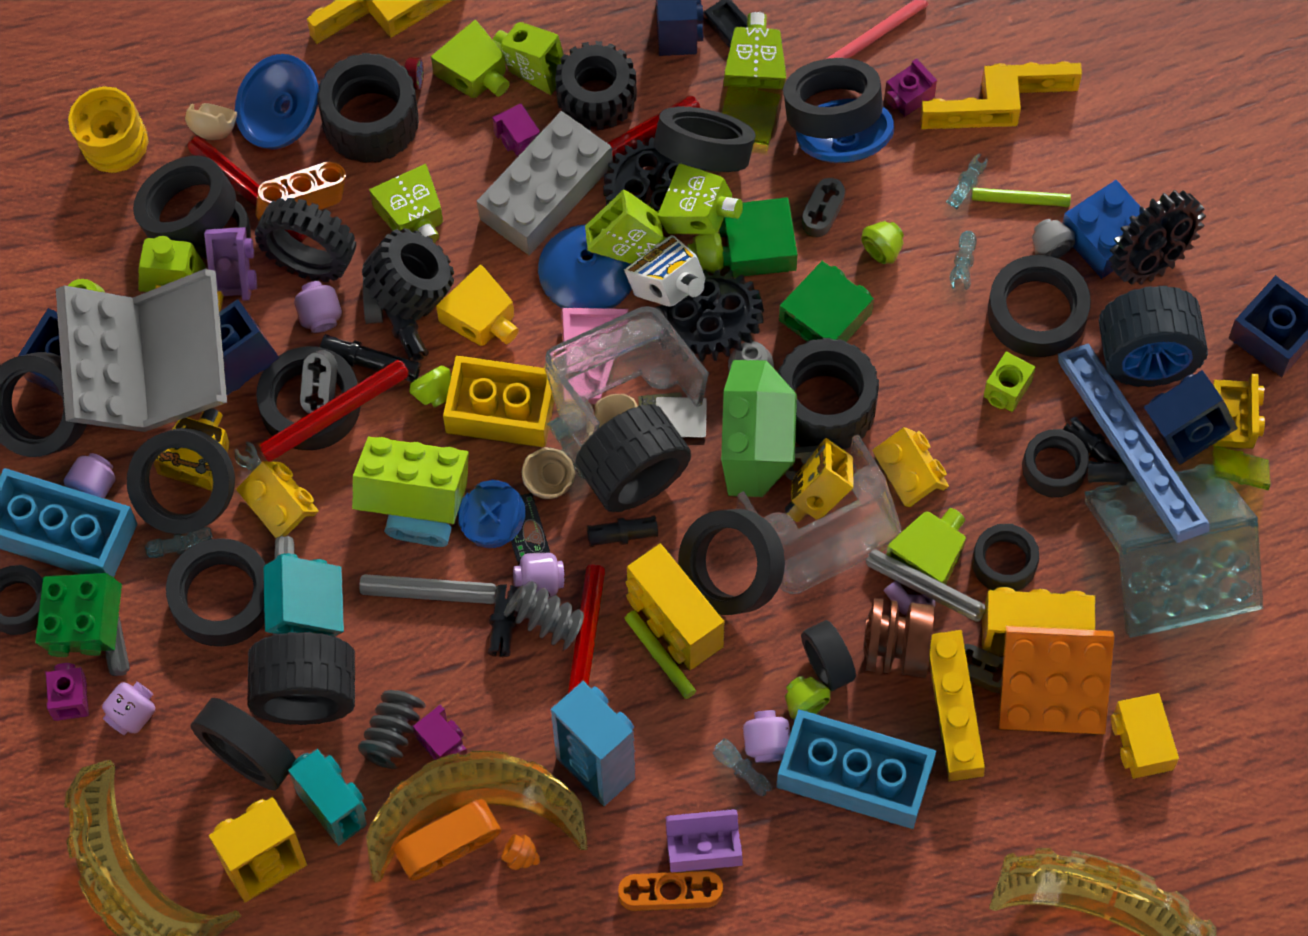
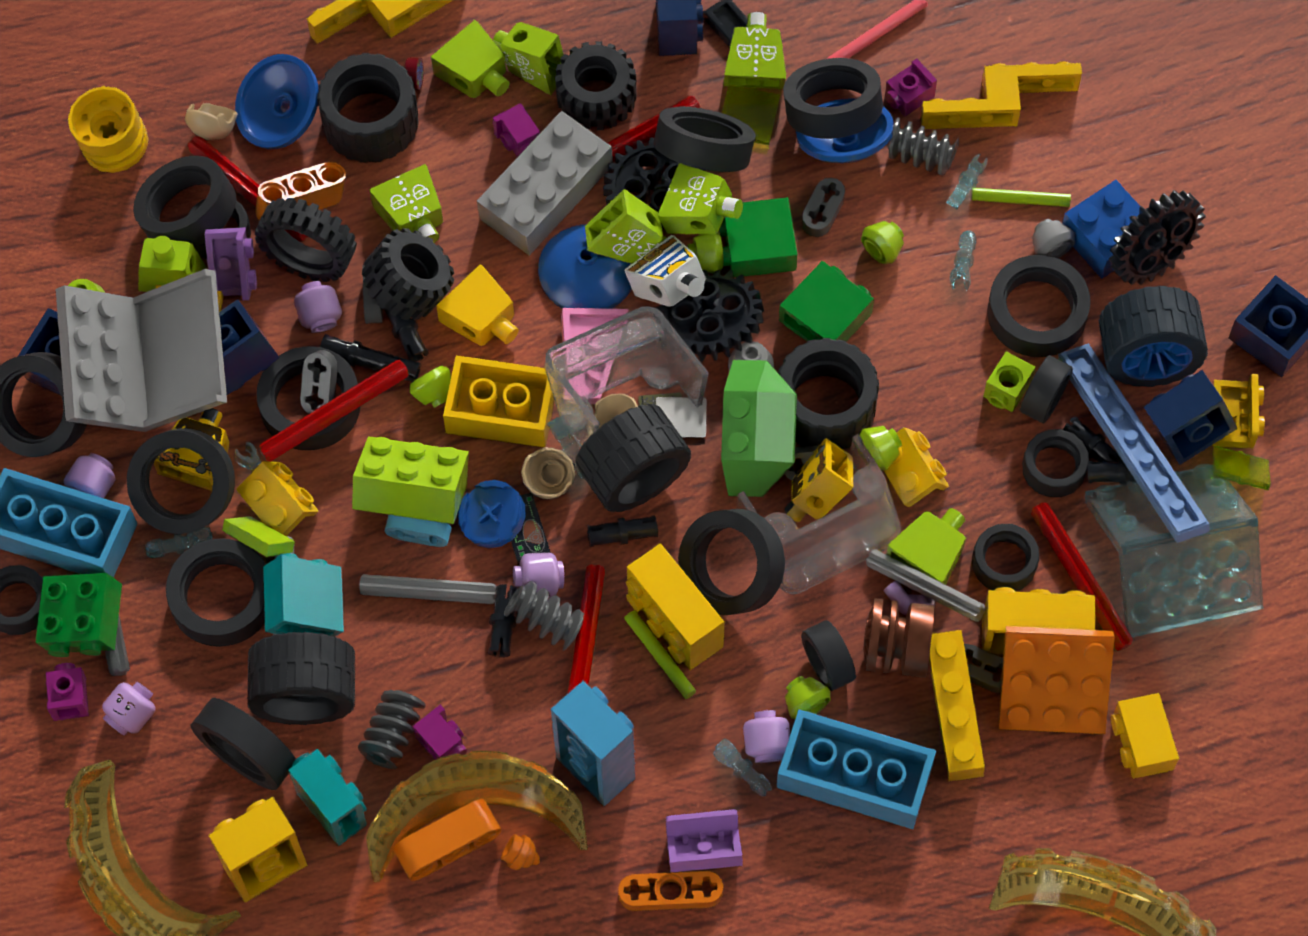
none -> lime tile [222,516,295,557]
none -> lime cone [859,426,902,471]
none -> dark grey piece [887,118,960,176]
none -> black tyre [1020,355,1073,424]
none -> red axle [1031,502,1133,651]

